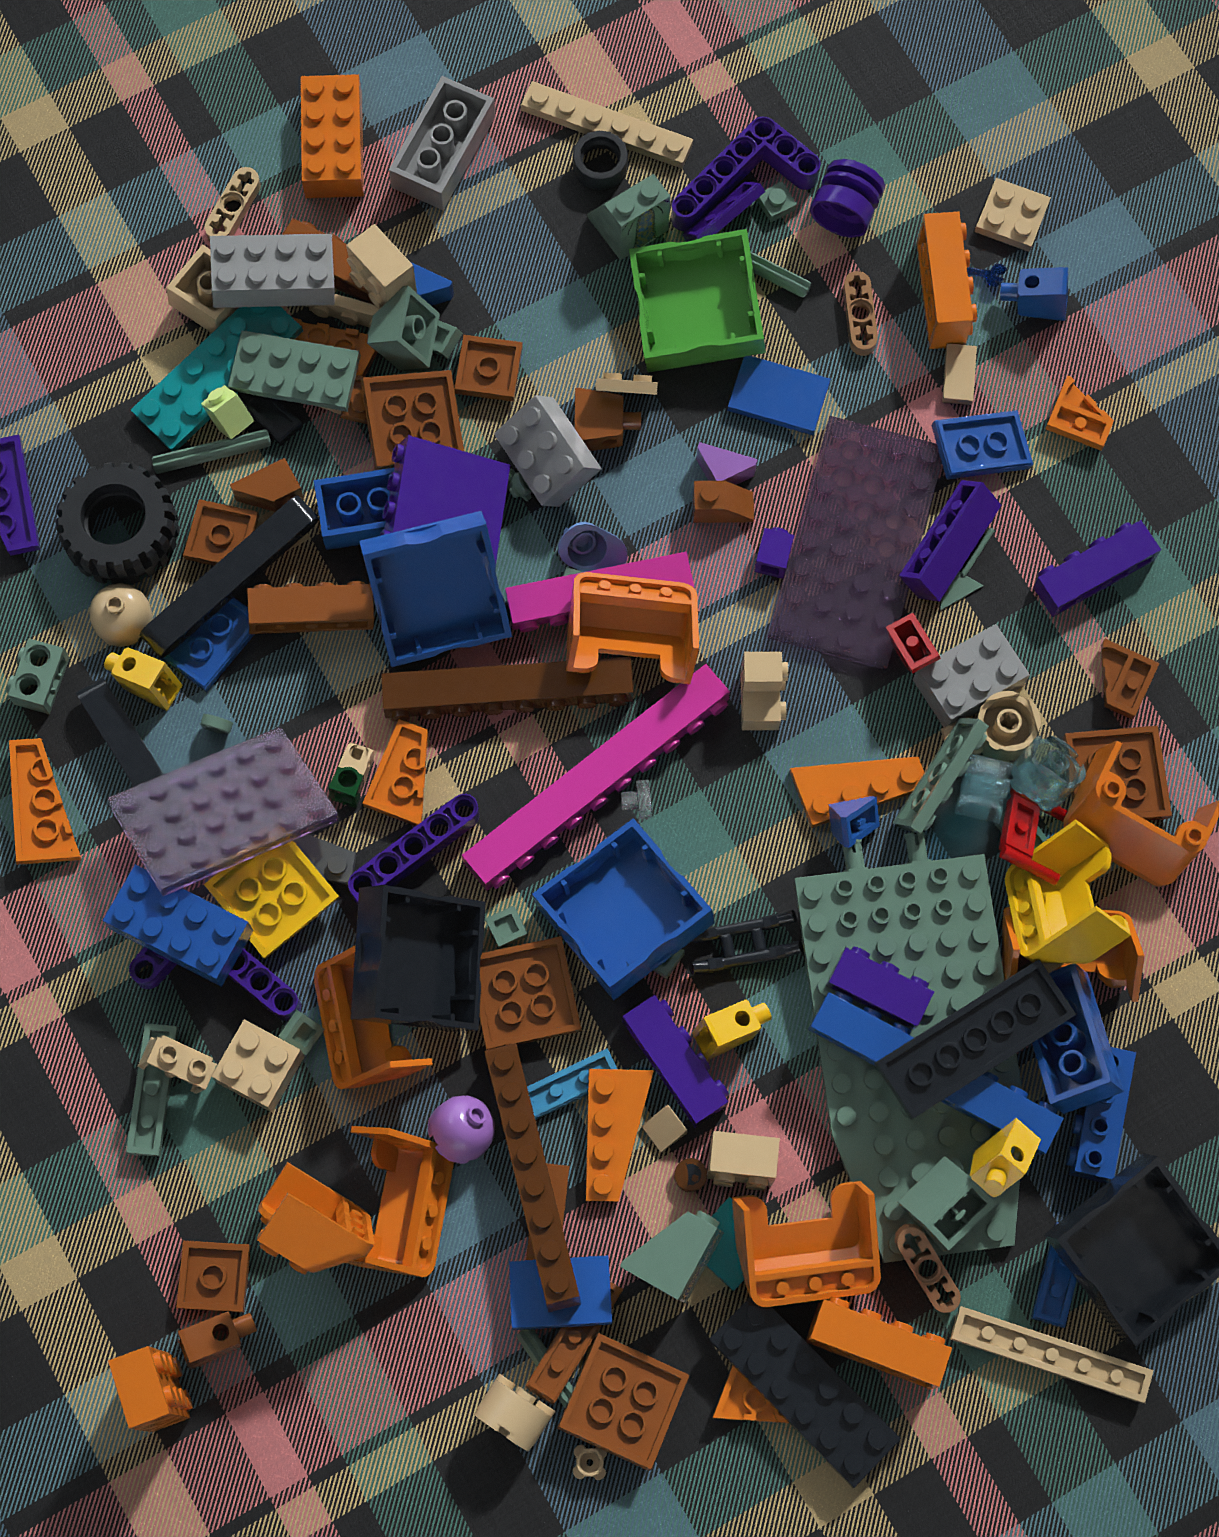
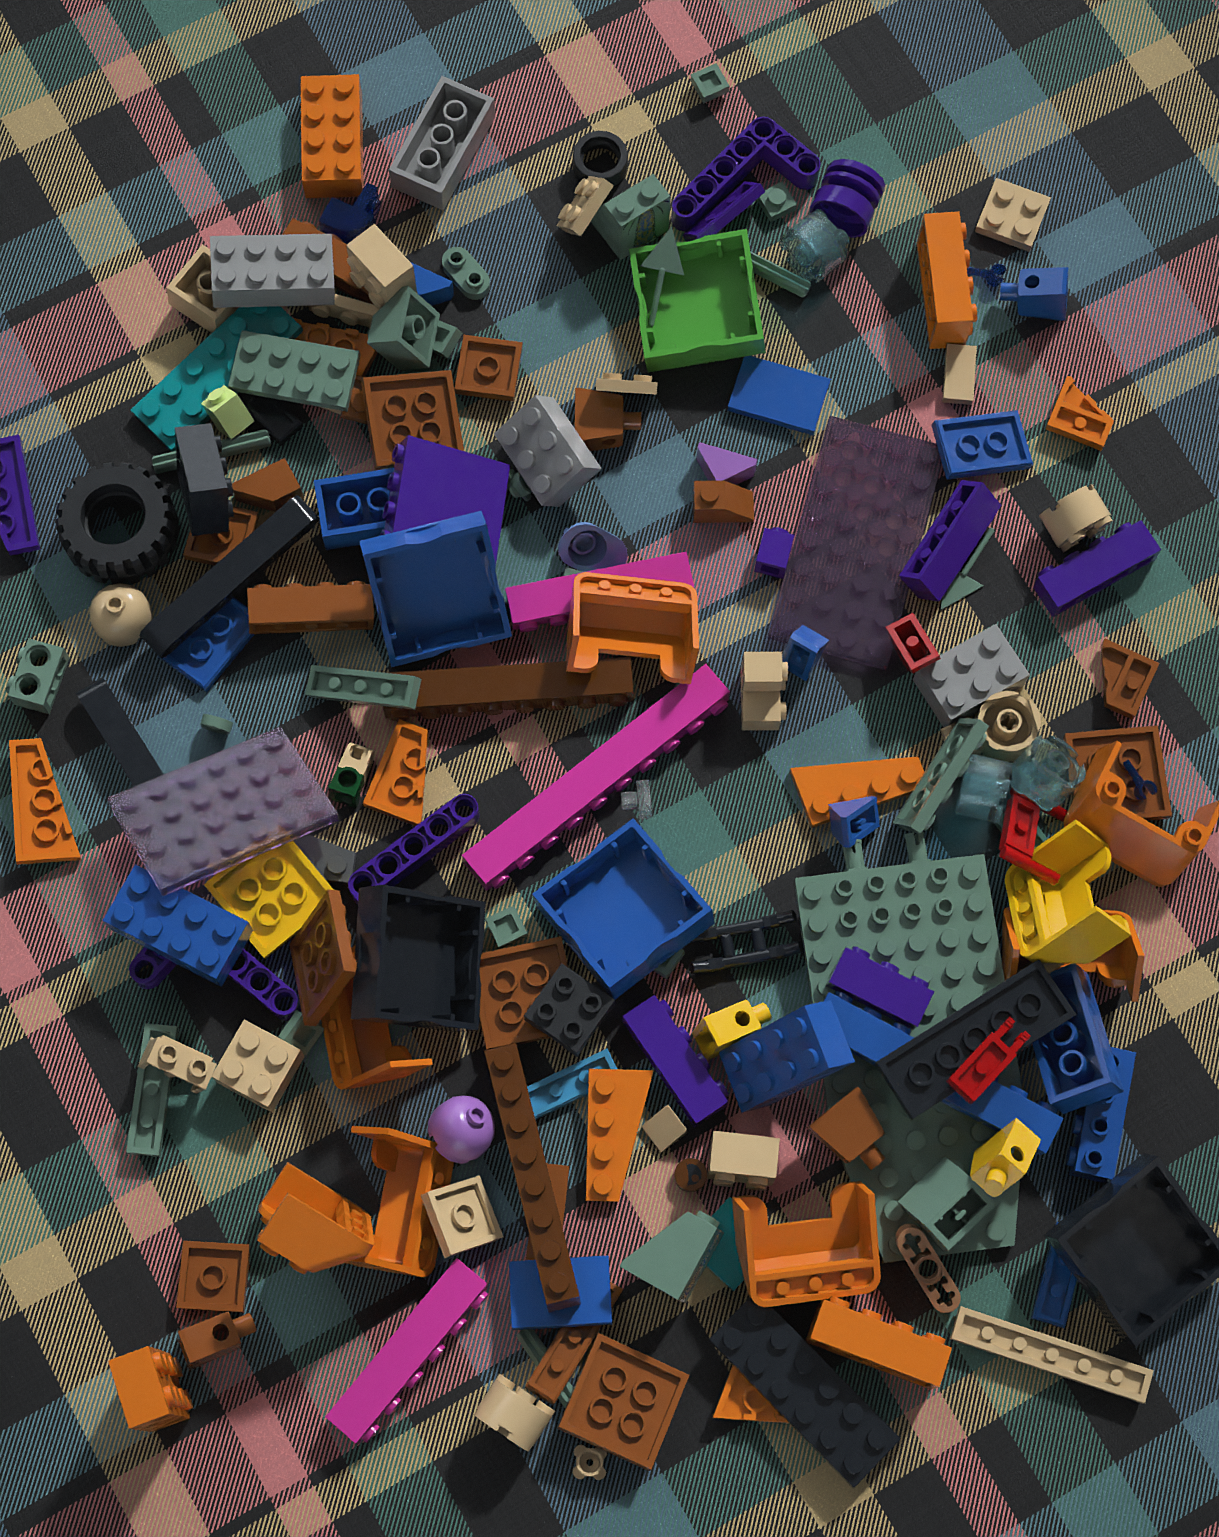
yellow torso [104,647,183,711] -> none
tan beam [205,167,261,241] -> none
tan plate [521,81,693,169] -> none
medium nougat beam [843,271,878,356] -> none
none -> black brick [175,423,234,536]
none -> dark orange plate [289,889,357,1026]
none -> sand green plate [305,665,422,710]
none -> clear blue brick [318,183,381,244]
none -> dark pink brick [325,1258,489,1444]
none -> tan plate [421,1175,503,1259]
none -> sand green plate [442,247,490,300]
none -> black brick [524,963,615,1057]
none -> tan plate [557,176,614,236]
none -> sand green piece [641,226,684,327]
none -> sand green plate [690,63,730,104]
none -> blue brick [719,1000,855,1113]
none -> clear light blue brick [780,209,850,283]
none -> blue slope [782,625,829,681]
none -> dark orange torso [806,1086,886,1171]
none -> red hinge [946,1016,1031,1105]
none -> tan brick [1039,484,1113,553]
none -> clear blue hand [1122,760,1157,800]

